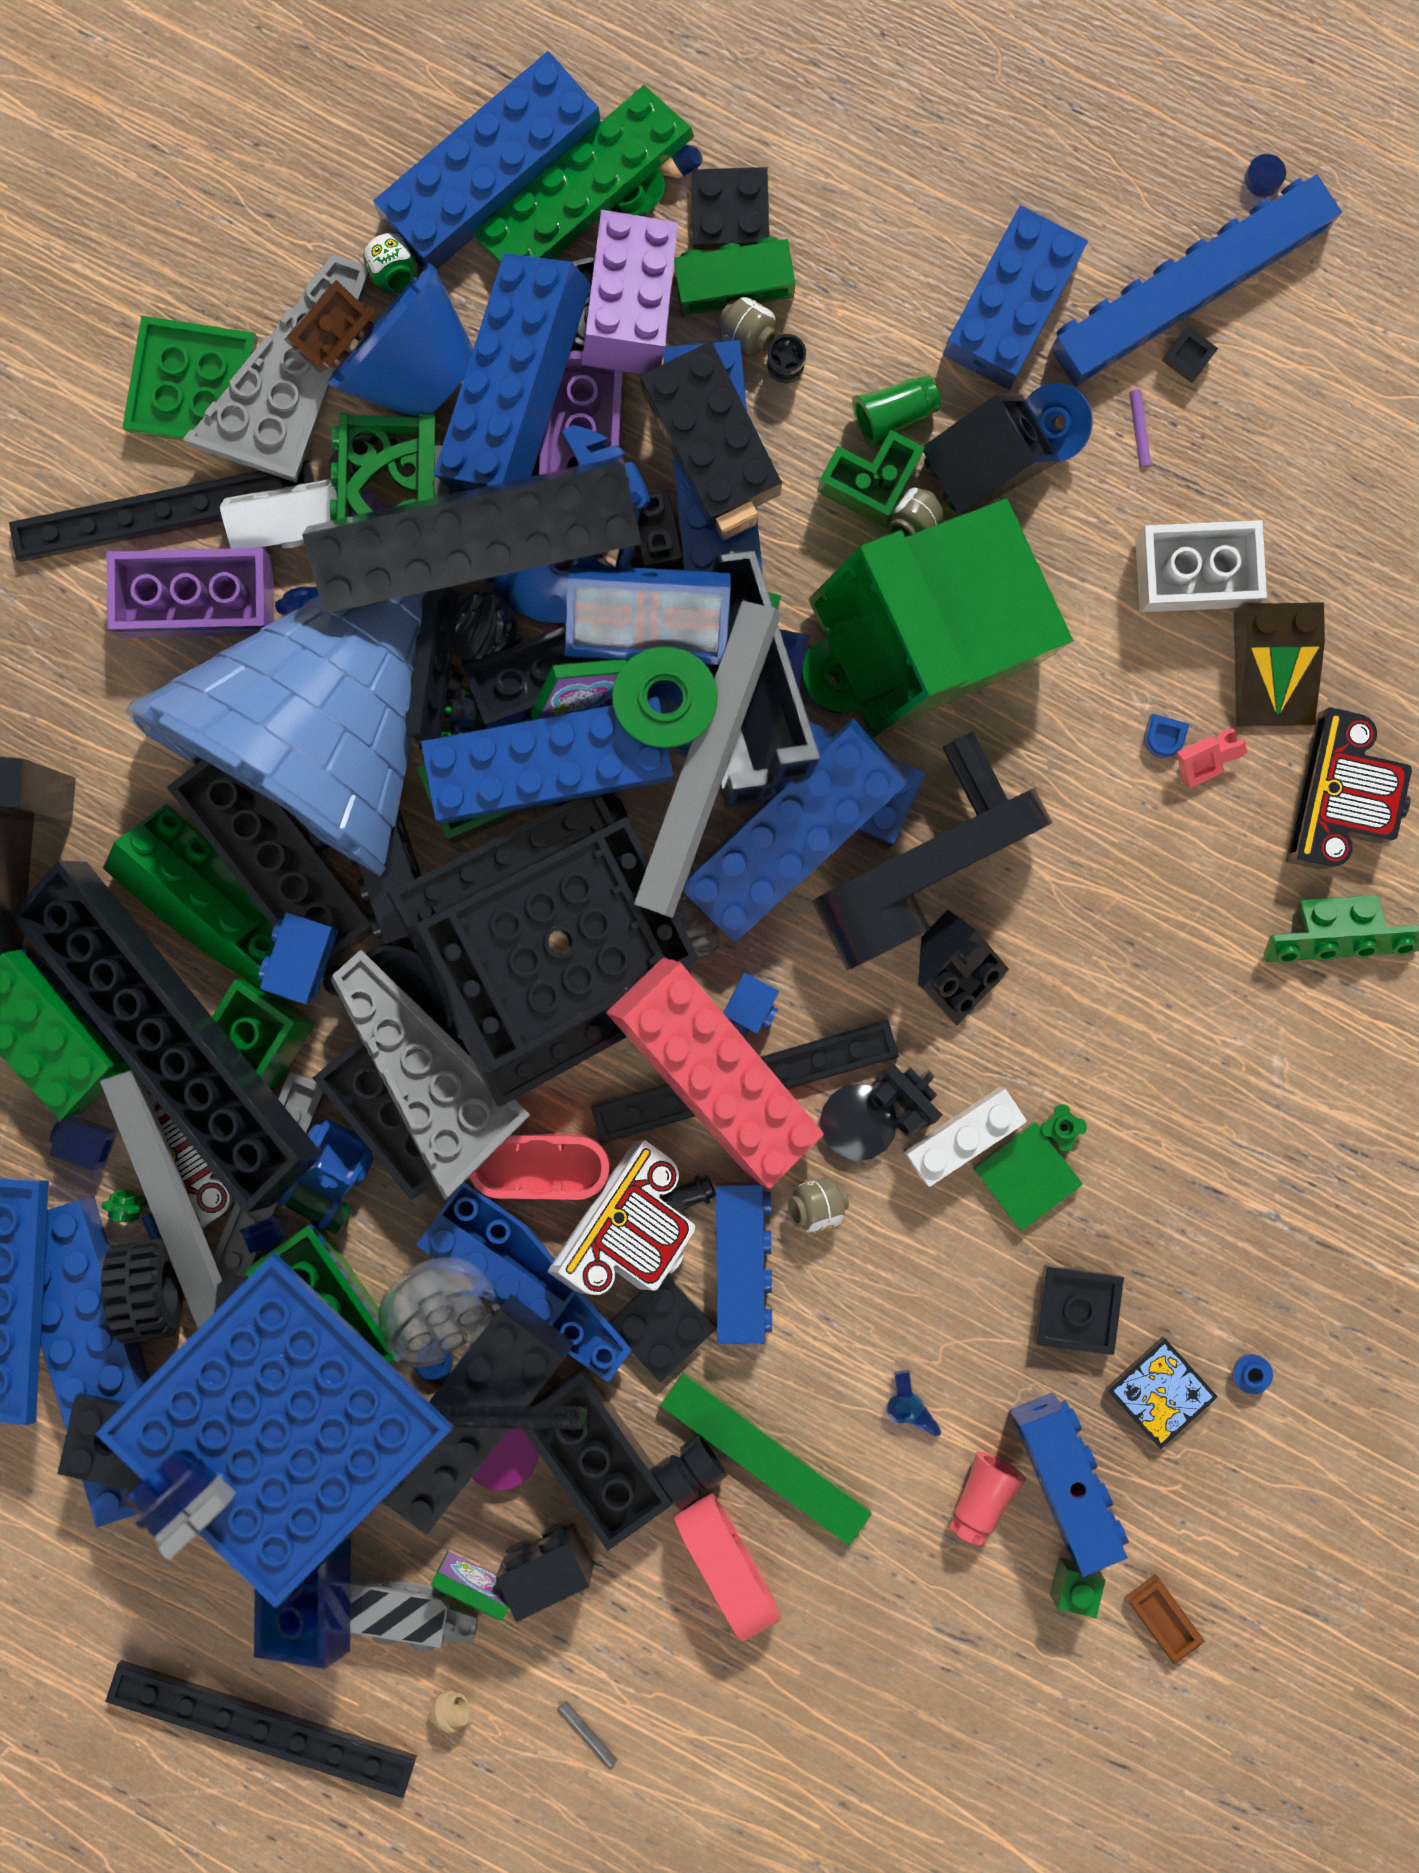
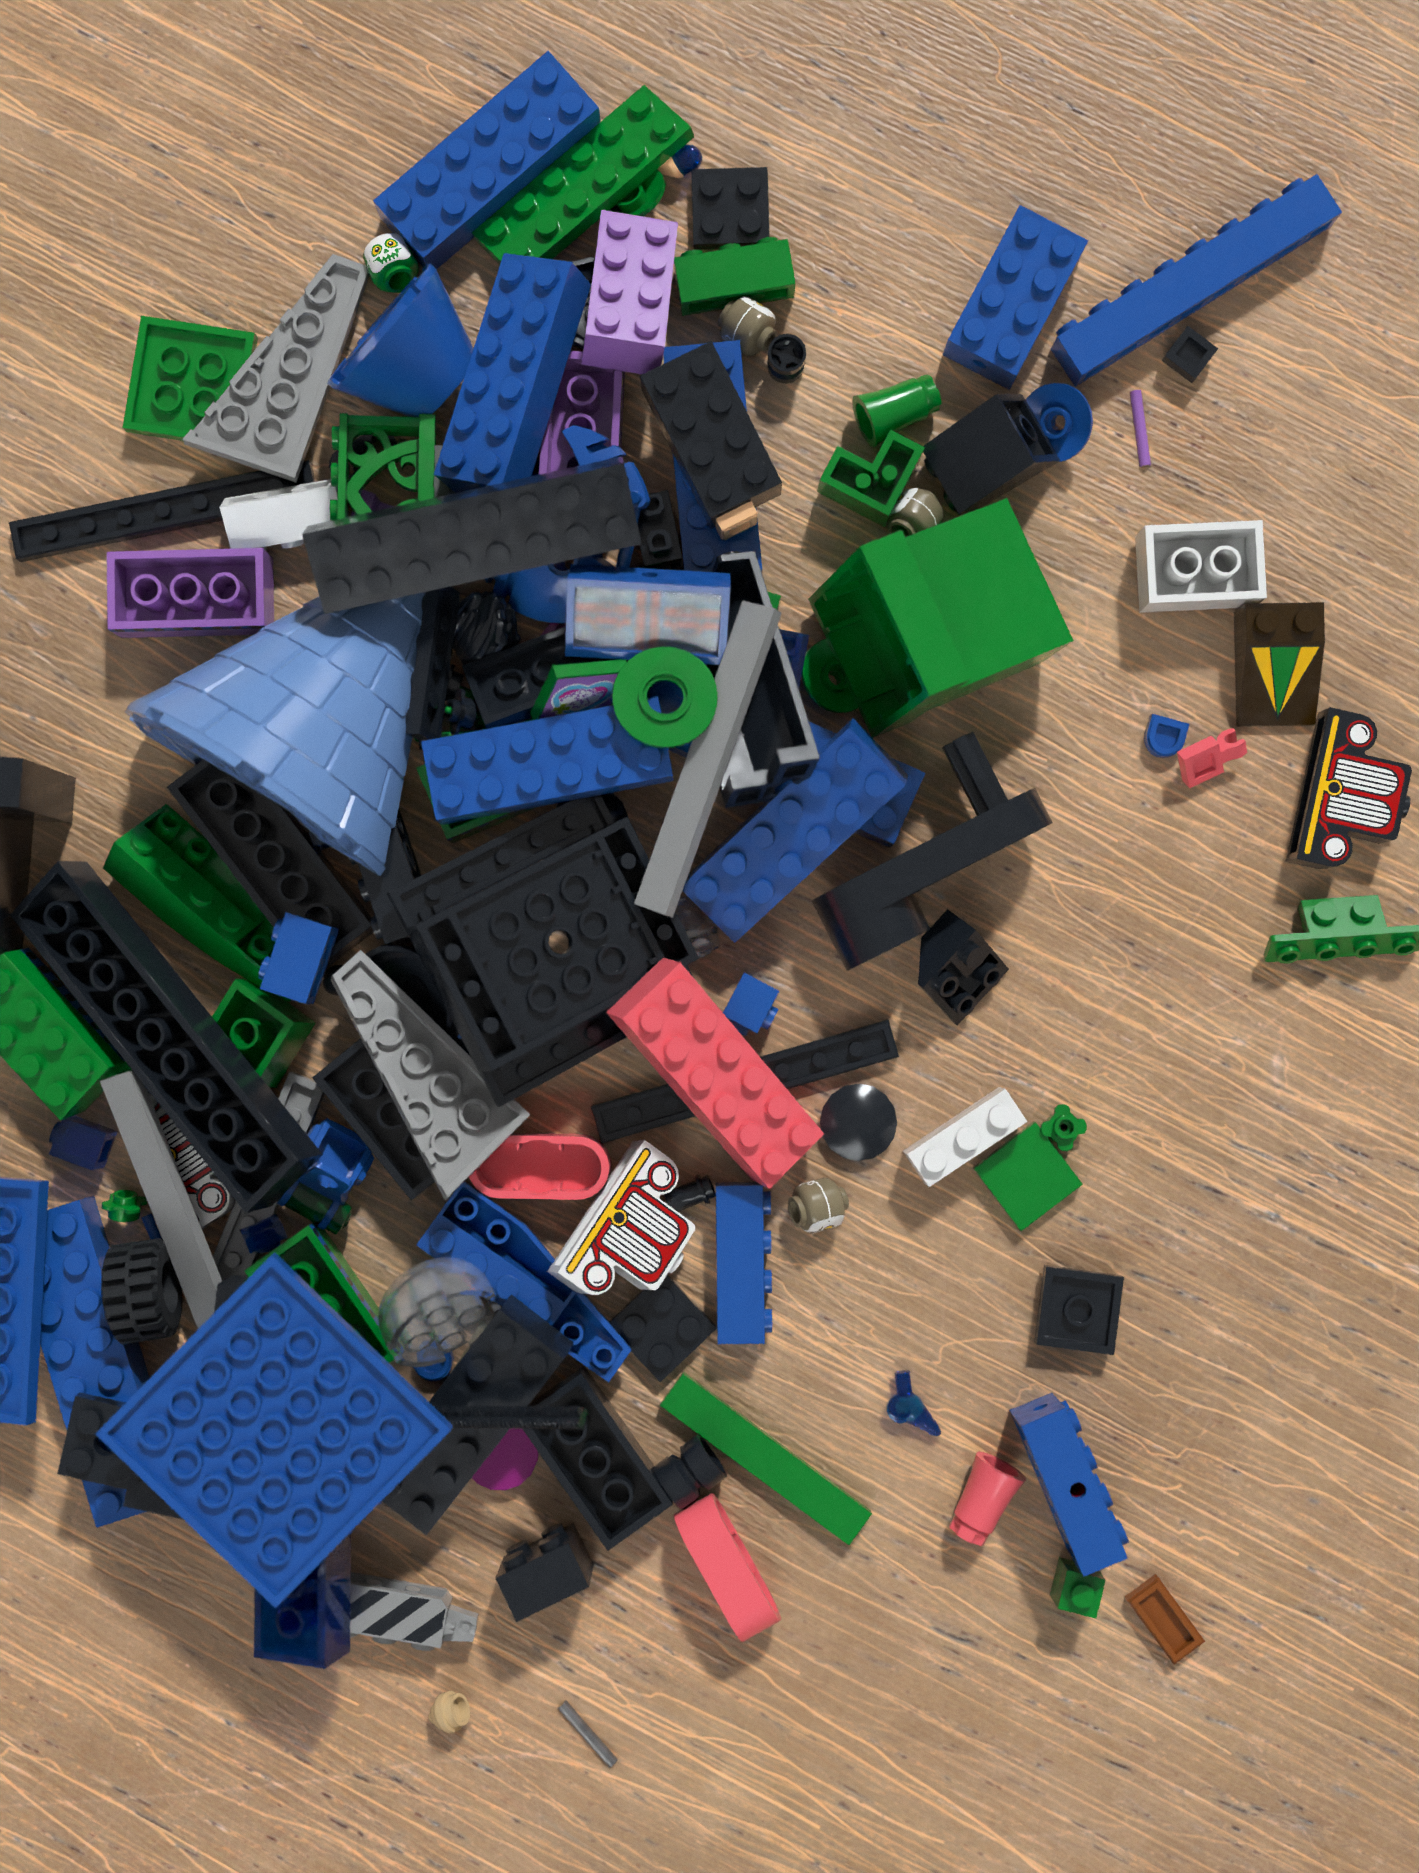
black tile [105,1660,417,1798] -> none
clear blue hips [126,1450,236,1561] -> none
clear blue animal [275,586,319,615] -> none
reddish brown bracket [284,280,377,373] -> none
tile [430,1551,509,1621] -> none
black hips [868,1064,943,1137] -> none
tile [1105,1336,1218,1449] -> none
blue plate [1233,1354,1273,1394] -> none
clear blue tile [1245,154,1286,197] -> none

